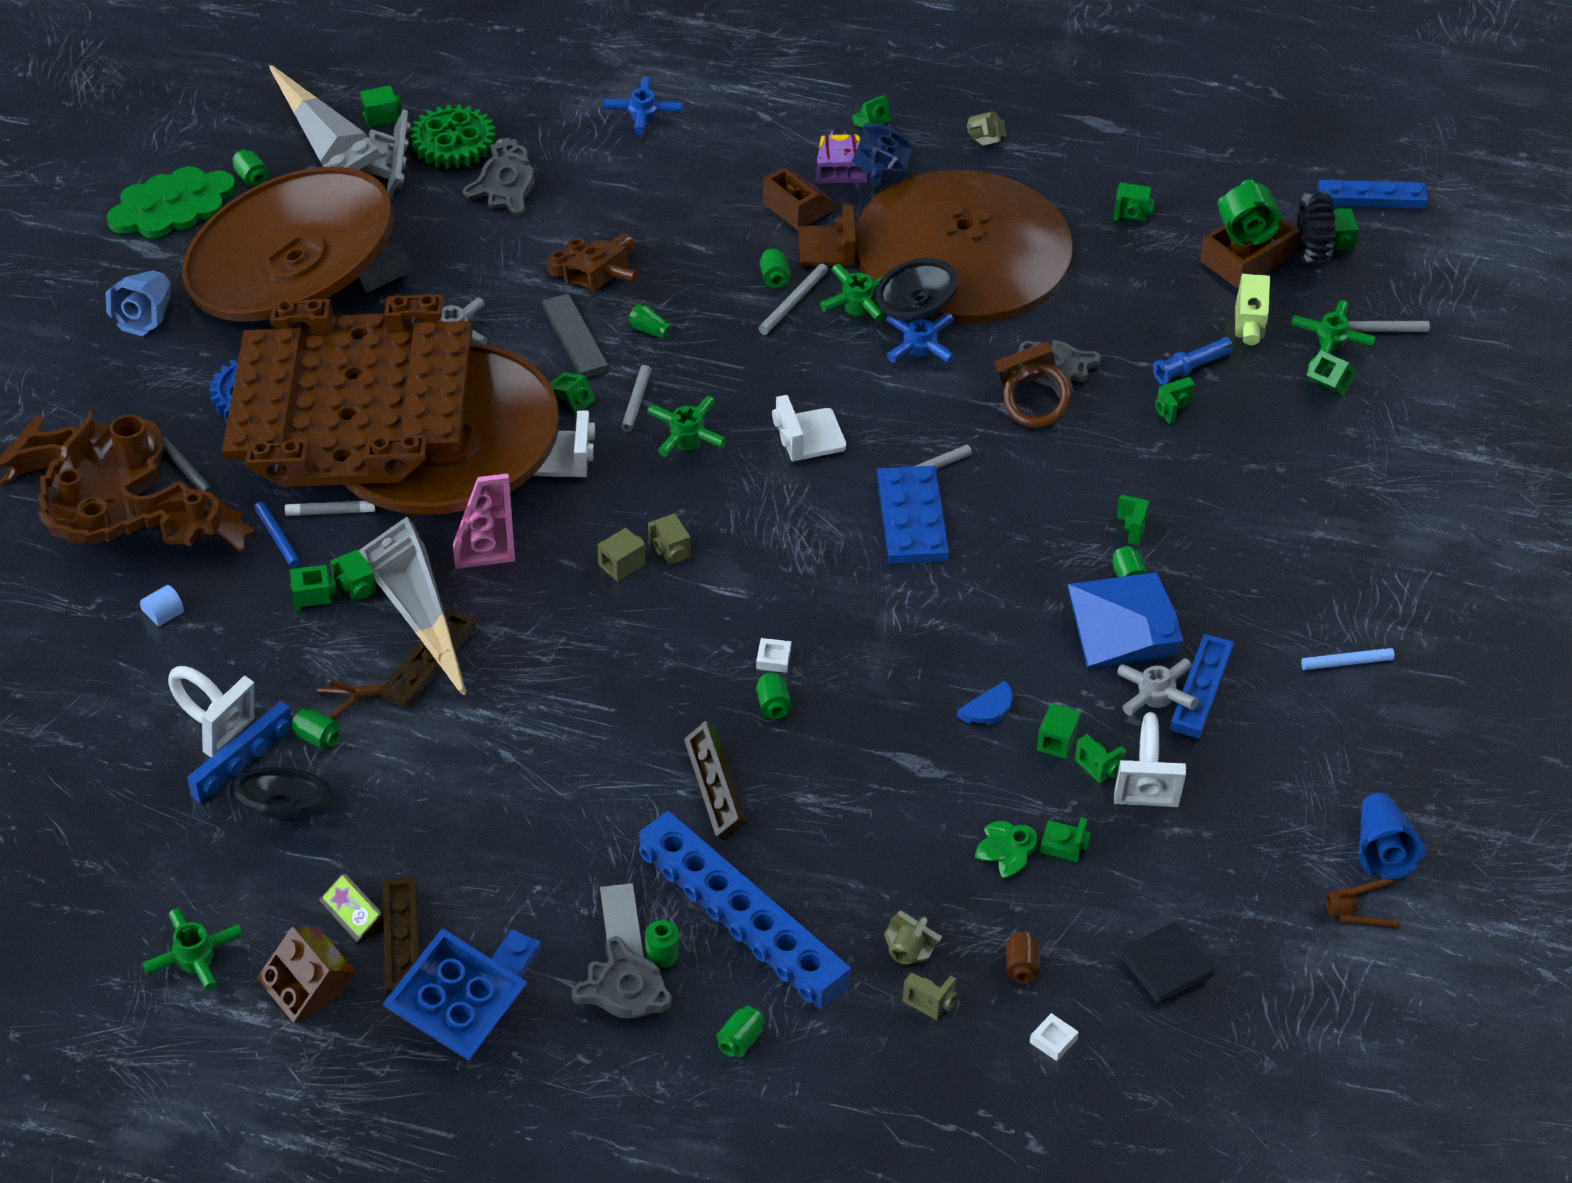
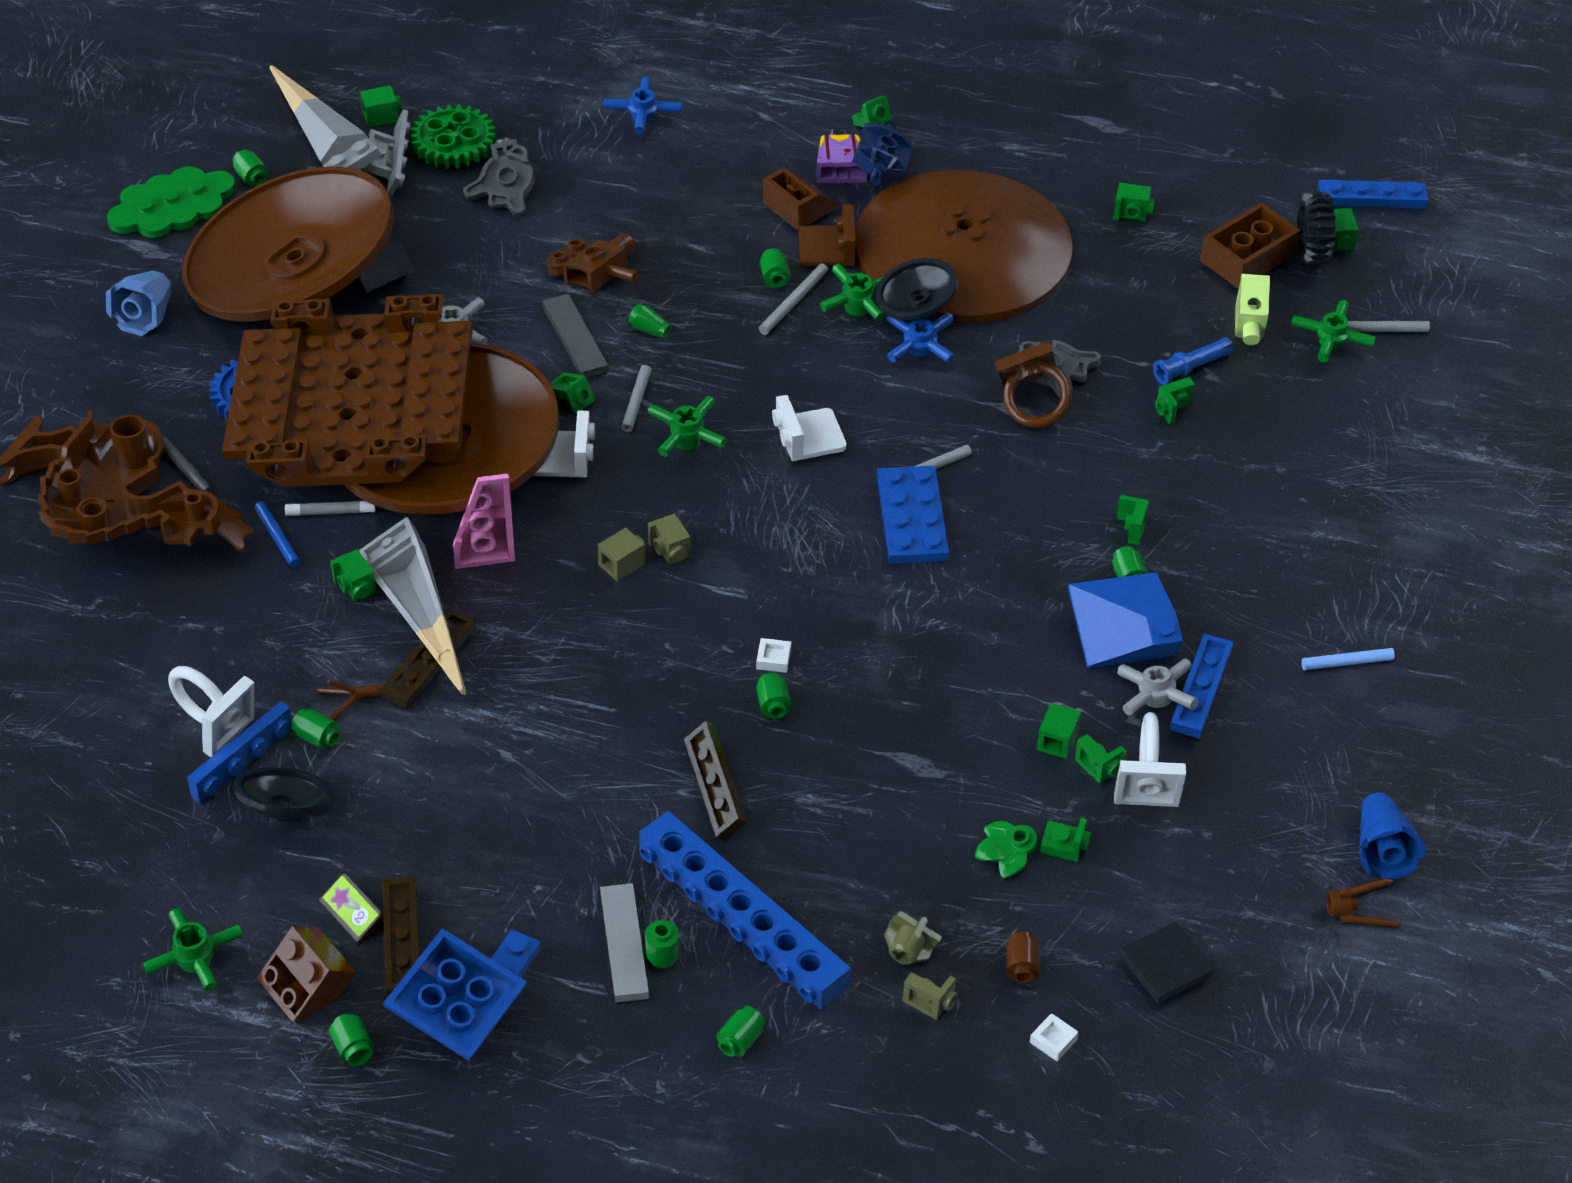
light blue brick [140,585,184,627] -> none
green brick [290,565,336,612] -> none
dark grey tile [571,936,672,1019] -> none
blue tile [957,681,1012,726] -> none
olive piece [967,111,1007,146] -> none
green brick [1218,179,1282,246] -> none
green brick [1306,350,1357,396] -> none
none -> green brick [329,1014,373,1066]

